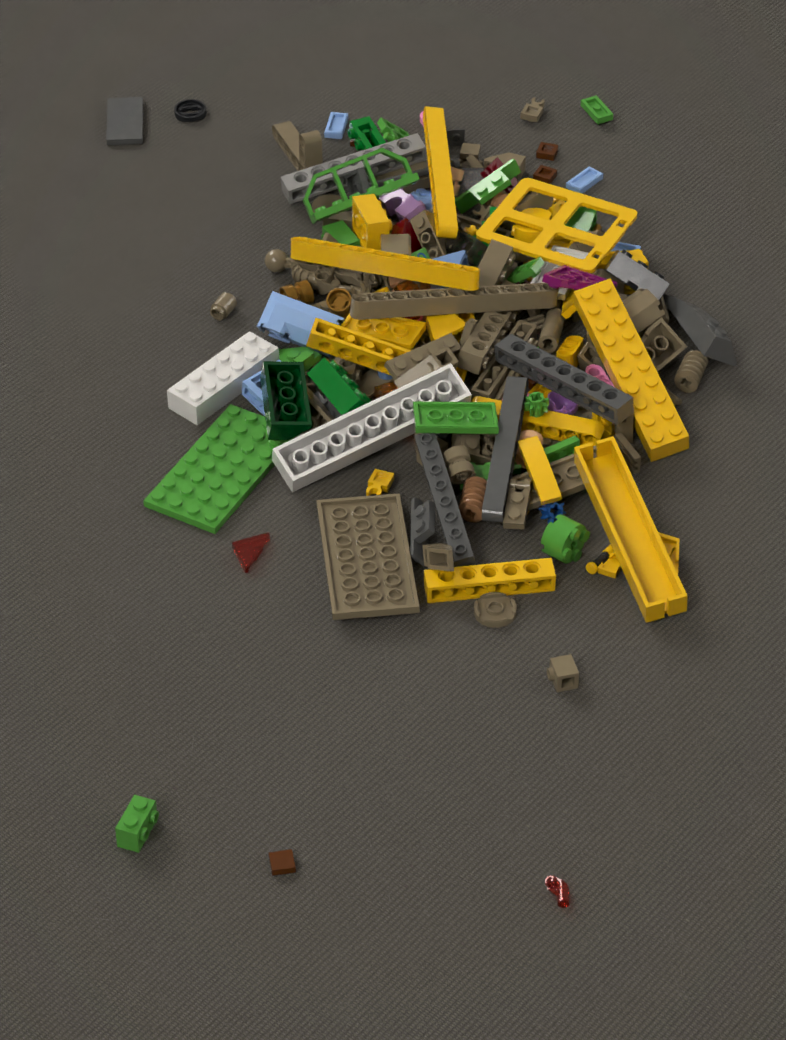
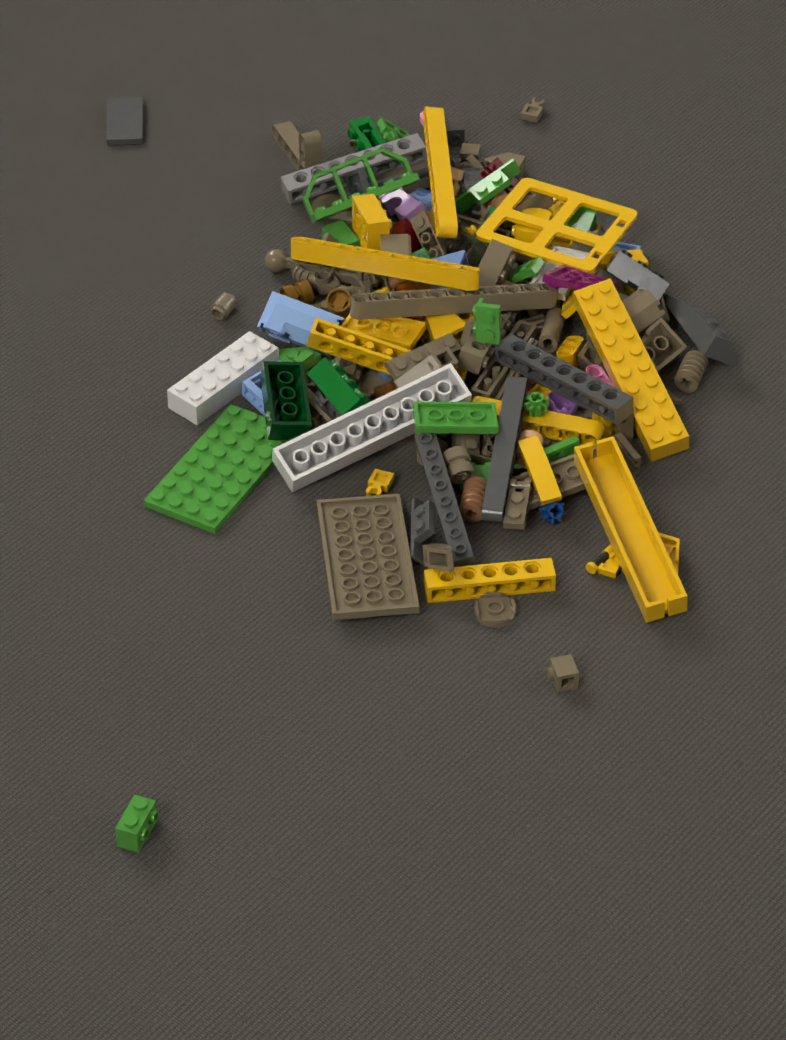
black piece [174,99,207,122] -> none
clear red tile [232,532,270,573] -> none
reddish brown tile [269,849,296,876] -> none
light blue tile [324,112,349,139] -> none
reddish brown tile [533,165,557,184] -> none
reddish brown tile [536,142,559,161] -> none
bright green brick [541,514,590,564] -> none
clear red arm [545,875,569,908] -> none
light blue tile [566,166,603,194] -> none
bright green plate [581,95,613,124] -> none
none -> bright green bracket [473,298,501,345]

